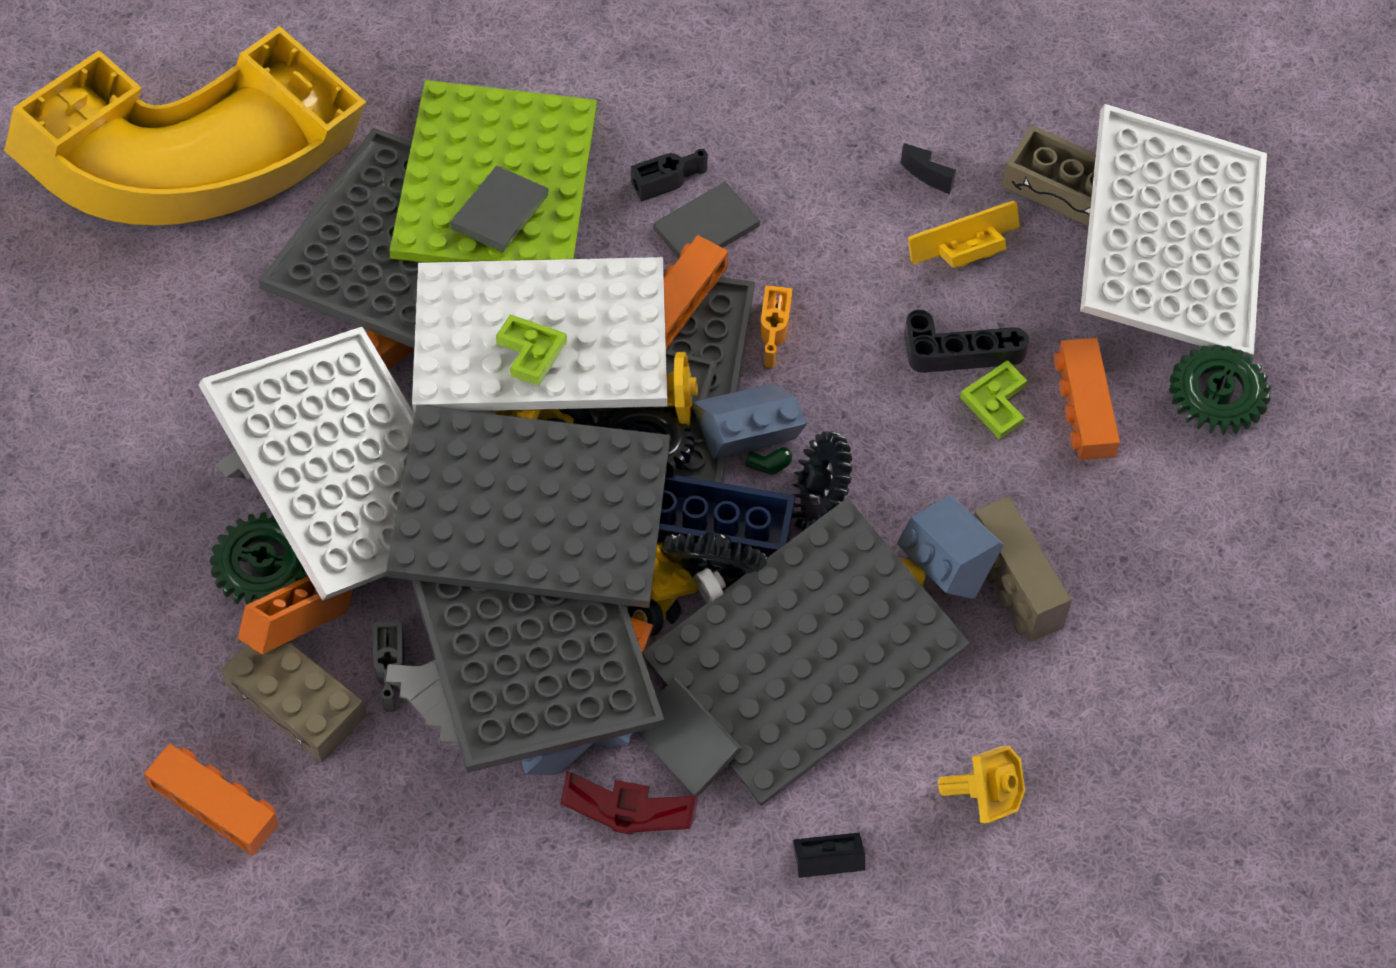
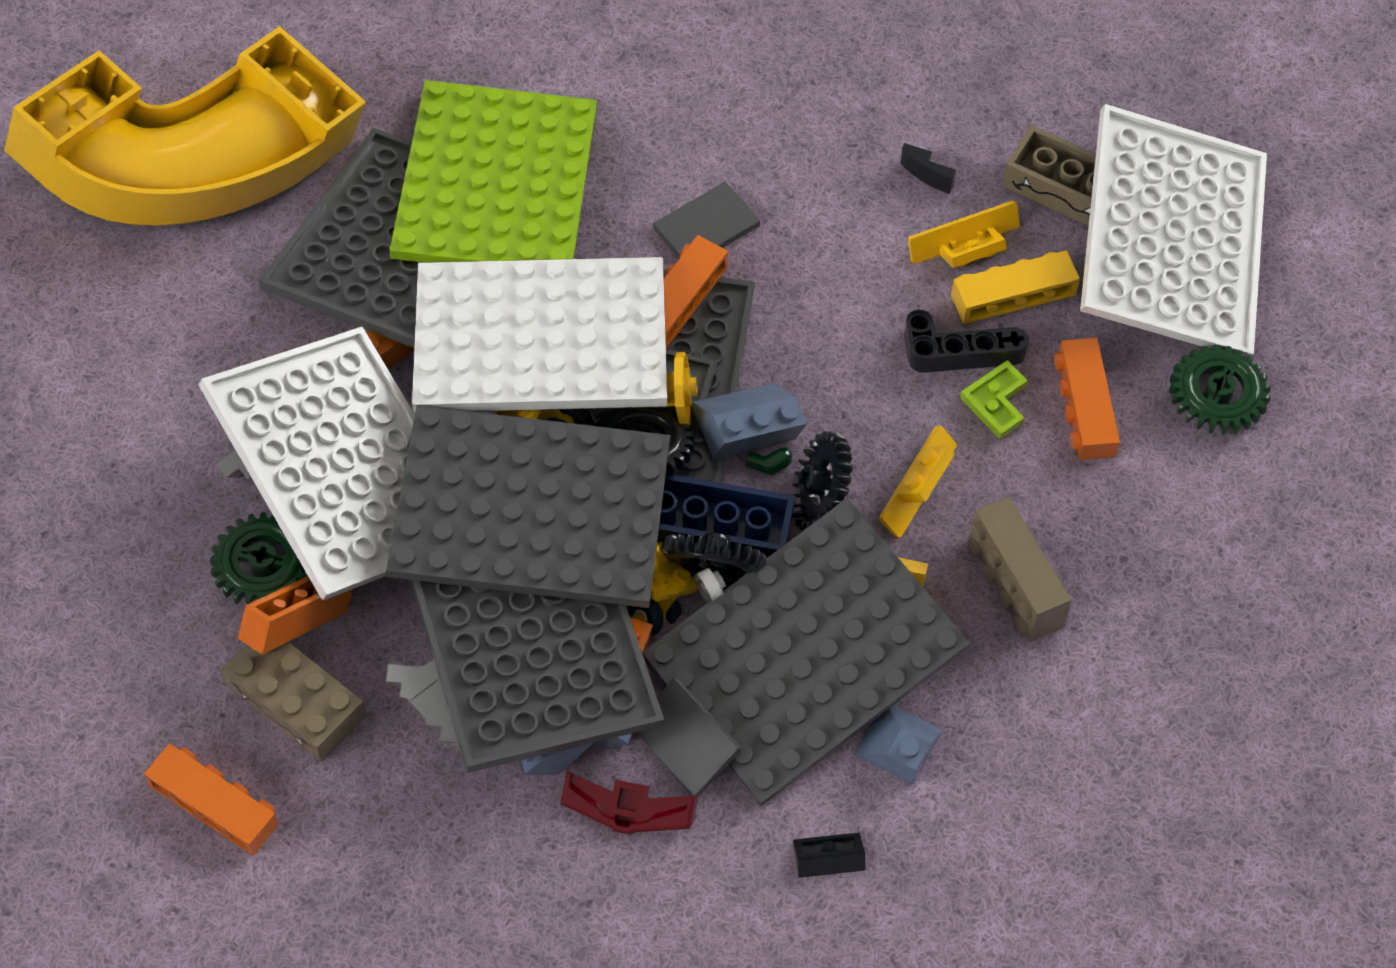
dark grey piece [373,621,405,712] -> none
dark grey tile [451,165,549,252] -> none
lime plate [496,314,567,386] -> none
black piece [631,149,708,202] -> none
light orange piece [760,285,793,368] -> none
sand blue slope [897,496,1004,599] -> none
yellow piece [938,746,1025,823] -> none
none -> sand blue slope [854,705,943,785]
none -> yellow bracket [879,425,957,538]
none -> yellow brick [951,250,1080,325]

